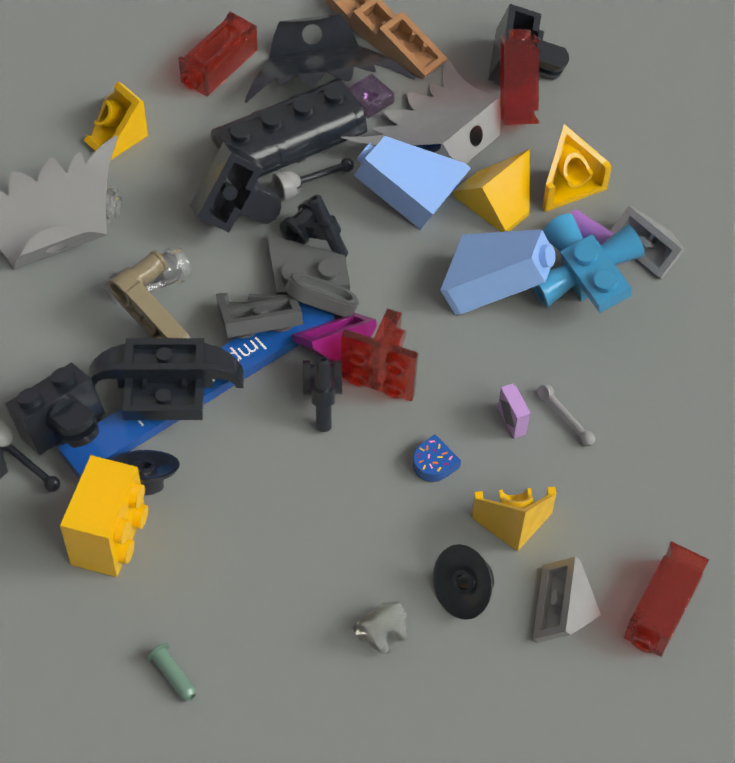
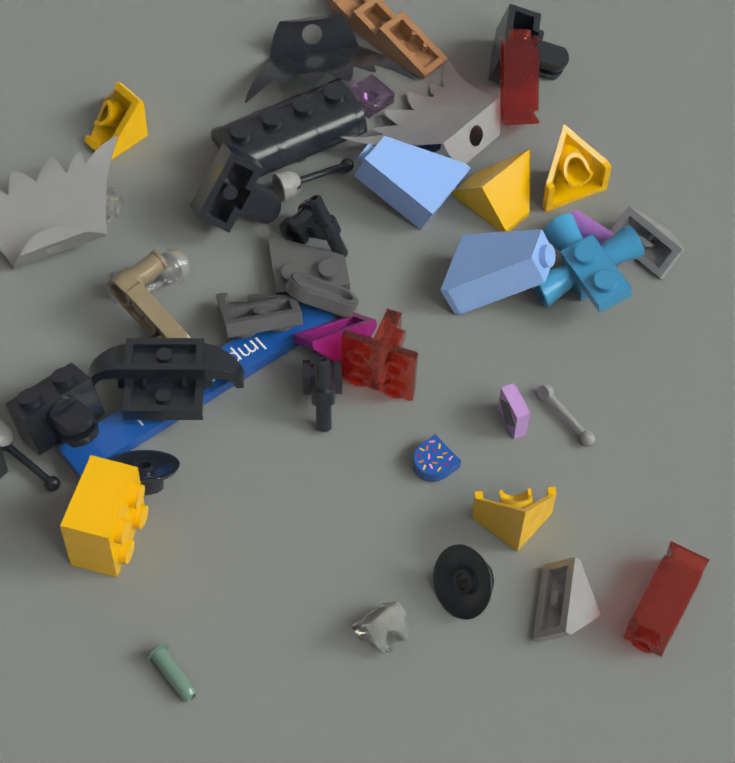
clear red window [178,11,258,97] -> none

